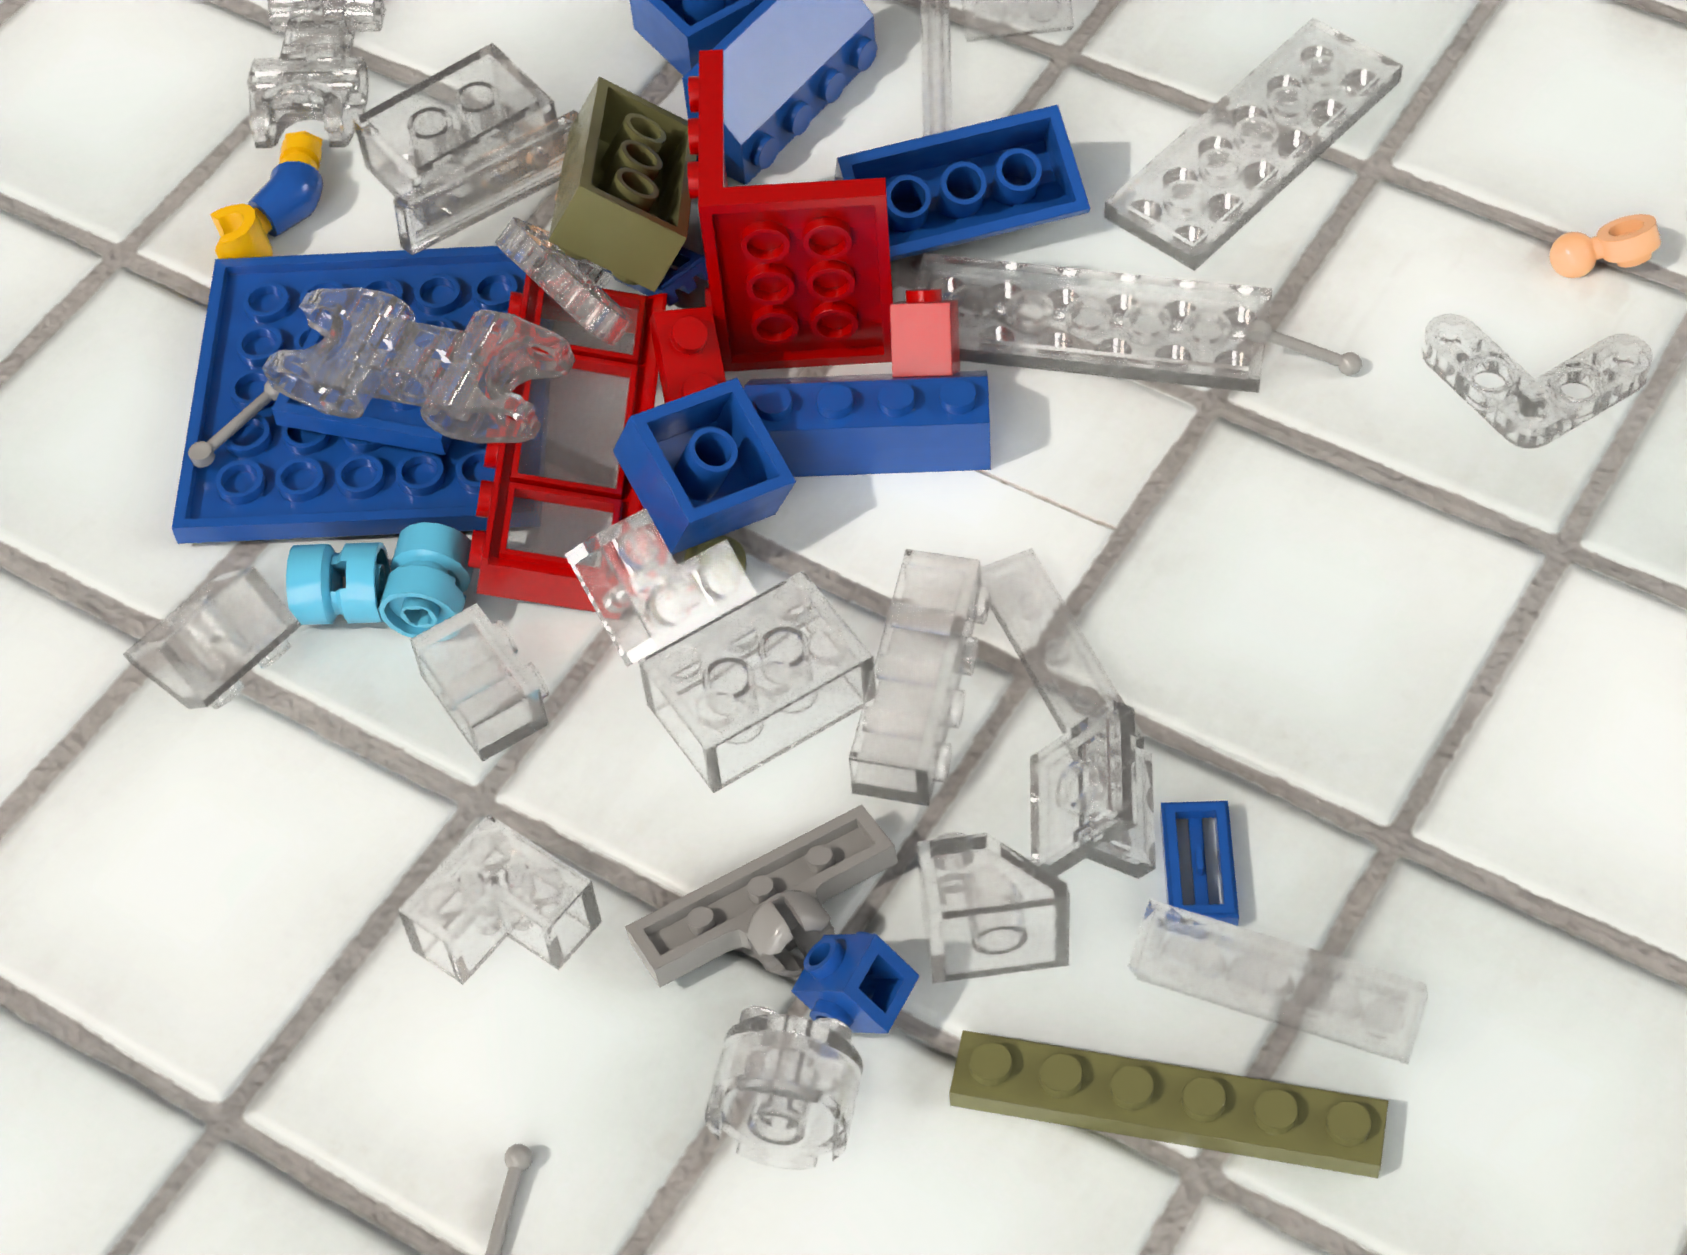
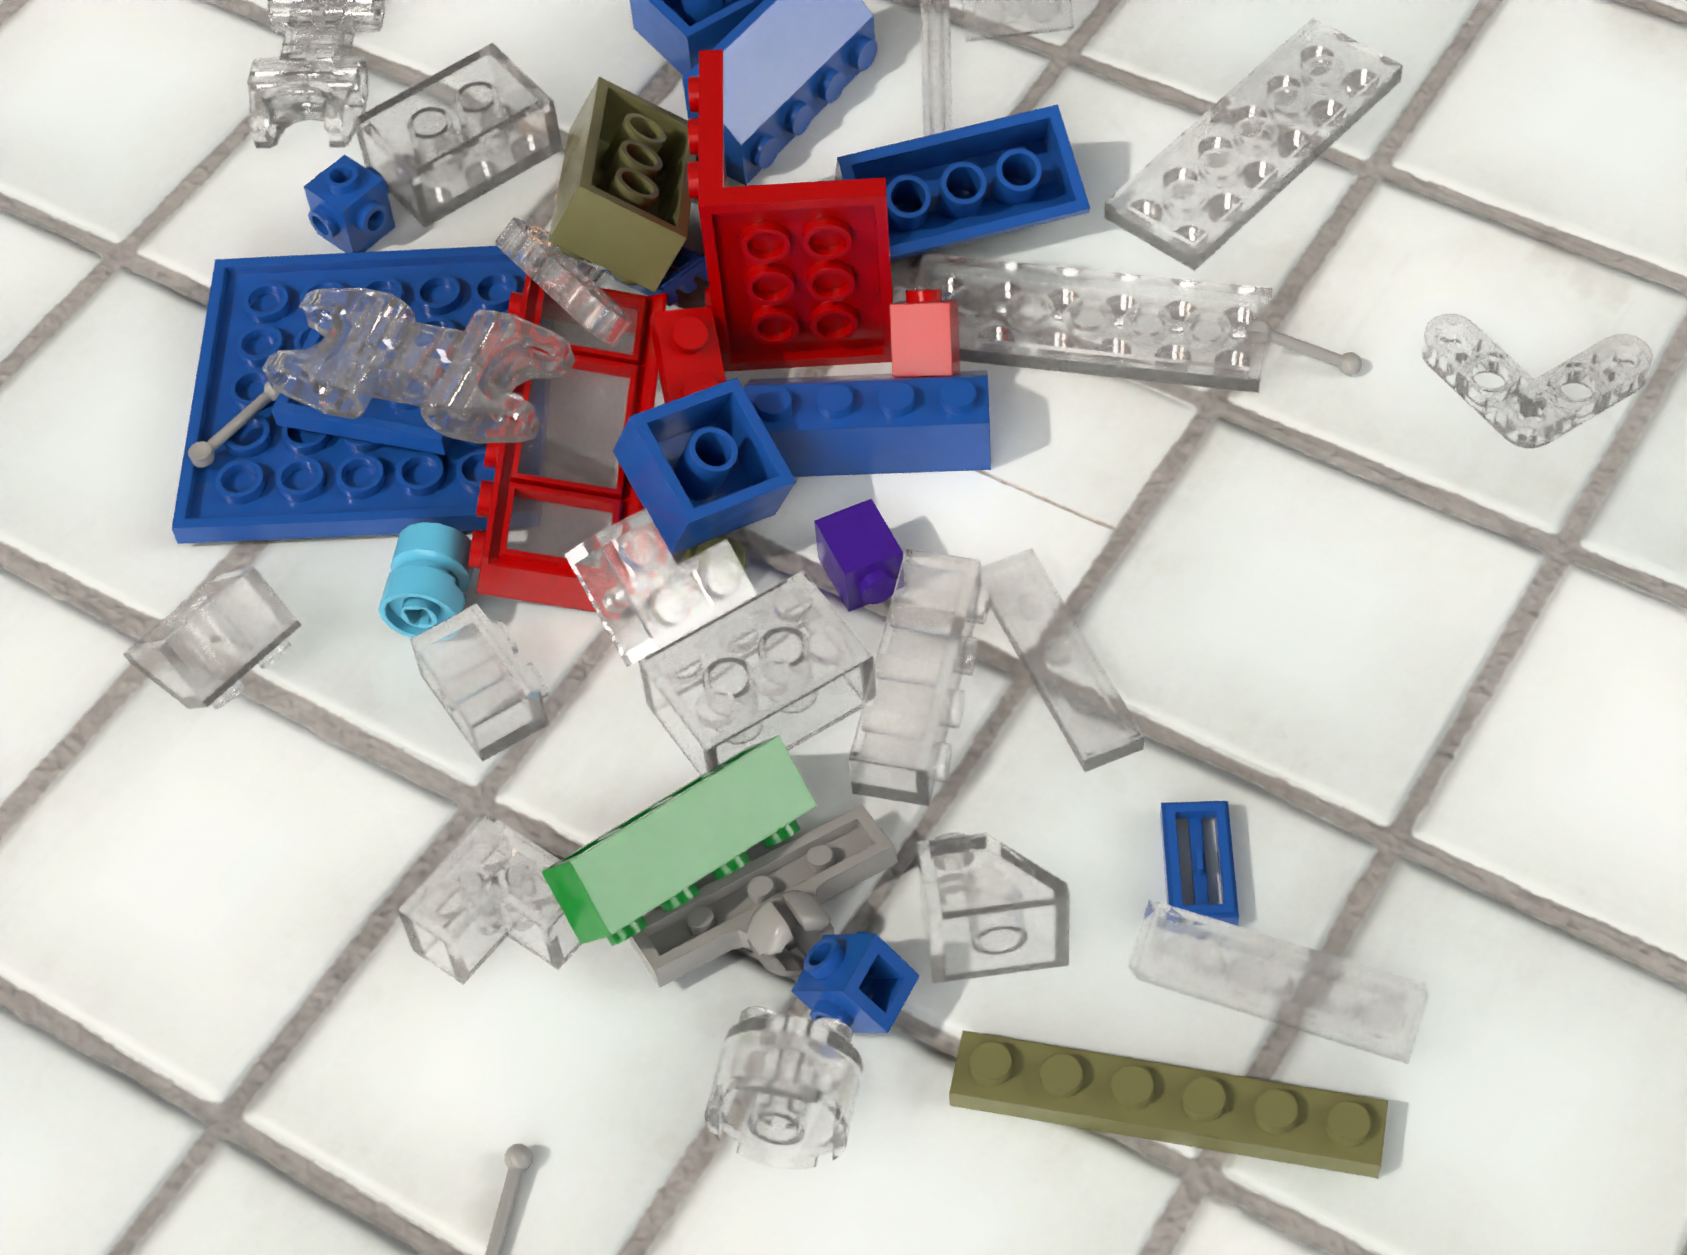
piece [210,131,323,259] -> none
medium azure wheel [286,542,390,625] -> none
clear tile [393,110,578,255] -> none
clear bracket [1030,699,1156,879] -> none
light nougat plate [1549,214,1661,278] -> none
none -> blue brick [303,155,396,253]
none -> brick [541,735,817,946]
none -> dark purple brick [814,499,905,612]

